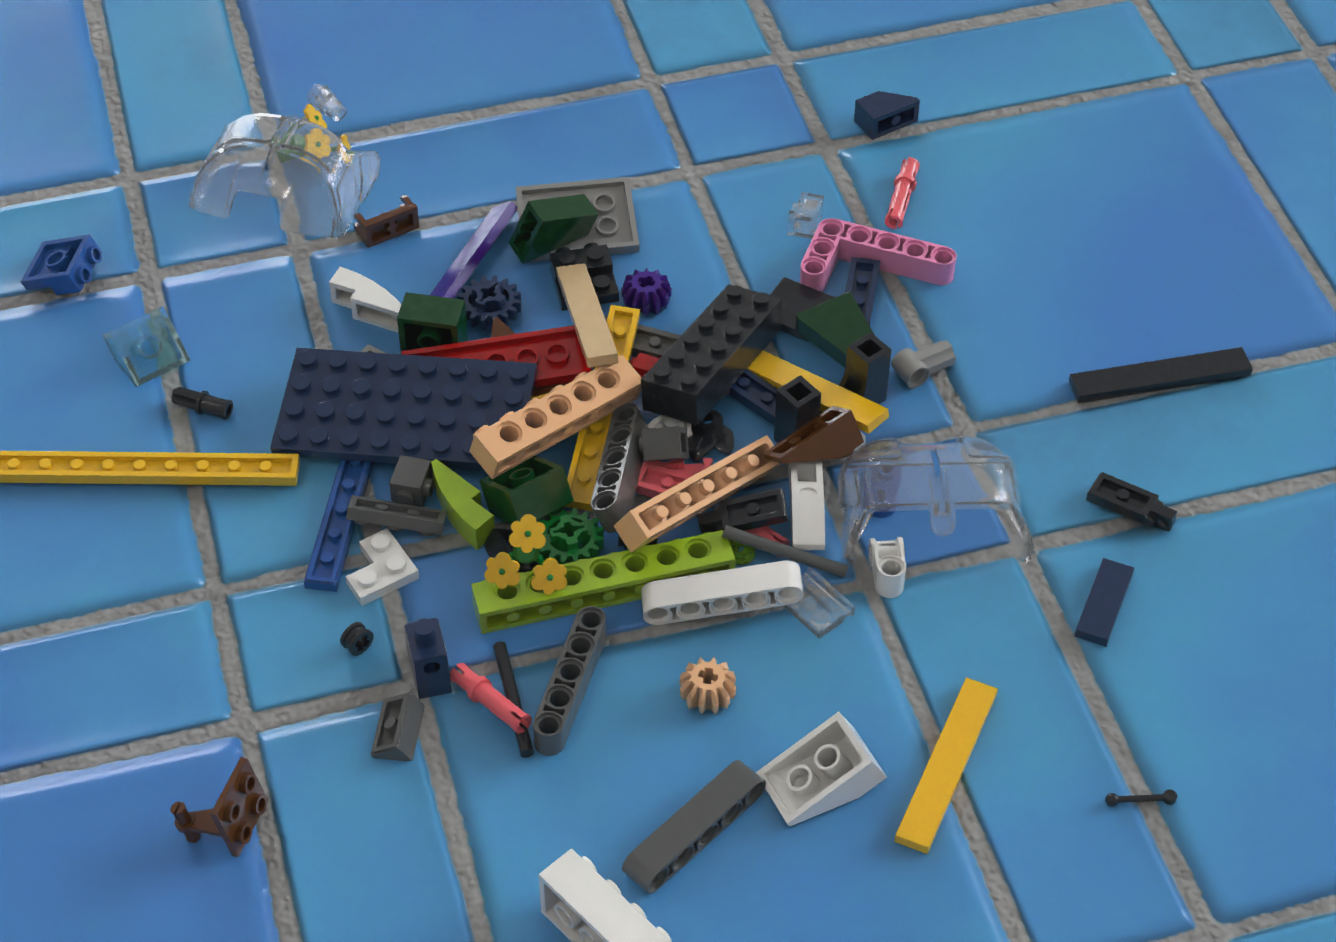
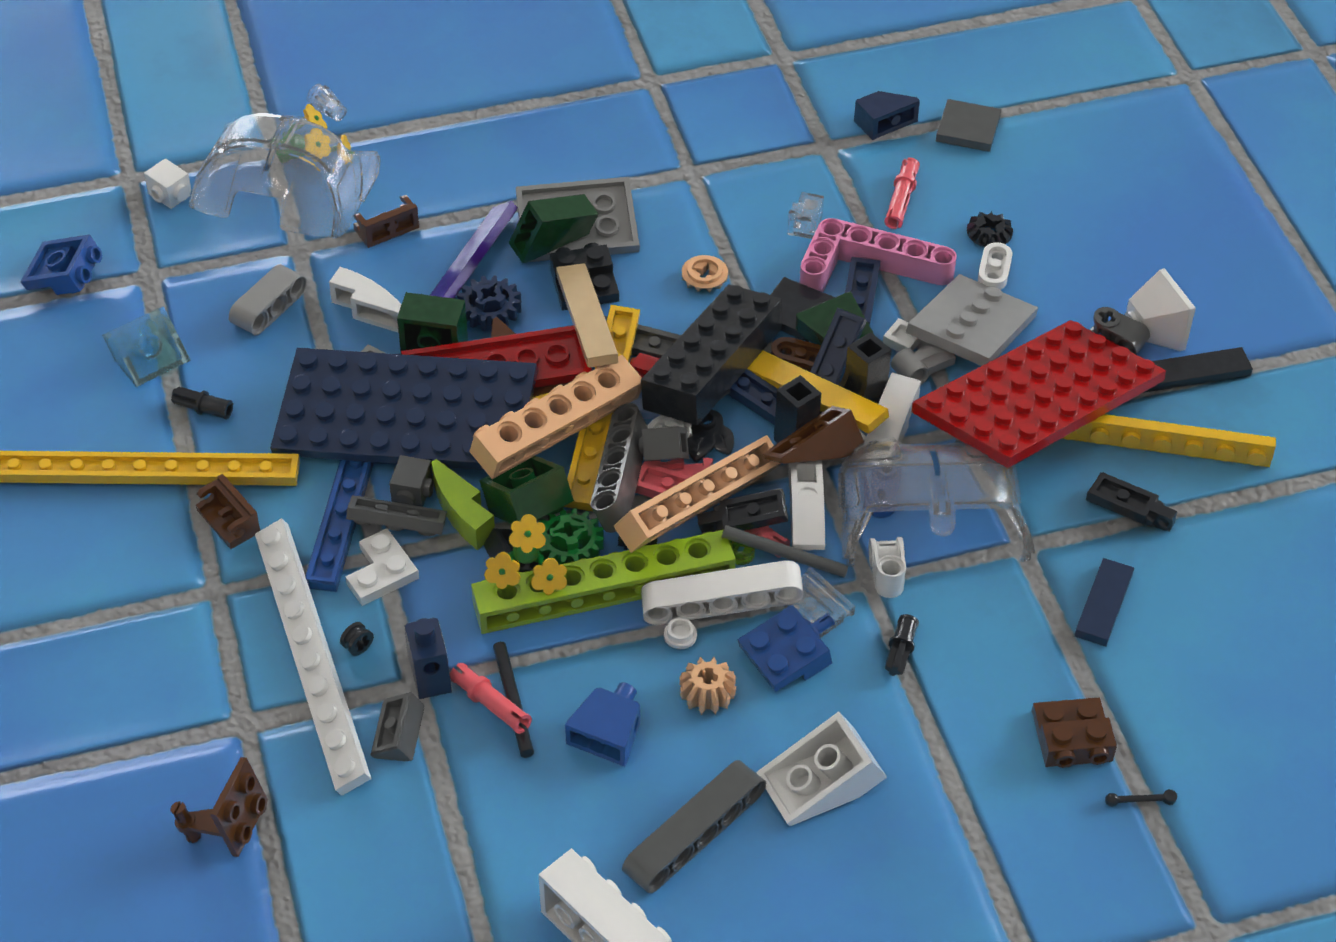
dark grey beam [533,606,606,756] -> none
dark purple gear [621,267,672,317] -> none
yellow tile [894,677,998,854] -> none
none -> white brick [144,158,192,209]
none -> reddish brown hinge [196,474,260,549]
none -> light grey beam [229,264,307,335]
none -> white plate [255,518,372,796]
none -> blue torso [565,682,640,767]
none -> white plate [664,617,697,649]
none -> light nougat gear [682,255,728,293]
none -> blue plate [737,604,835,692]
none -> reddish brown plate [771,337,821,372]
none -> dark blue tile [810,307,867,385]
none -> white slope [859,372,921,465]
none -> white plate [883,318,922,352]
none -> black axle [885,614,919,676]
none -> light grey plate [906,274,1038,366]
none -> red plate [911,320,1166,468]
none -> dark grey tile [936,99,1002,152]
none -> black gear [967,211,1013,247]
none -> white plate [978,242,1013,290]
none -> reddish brown plate [1032,697,1117,768]
none -> yellow plate [1061,414,1276,467]
none -> dark grey piece [1090,307,1150,355]
none -> white slope [1125,268,1196,351]

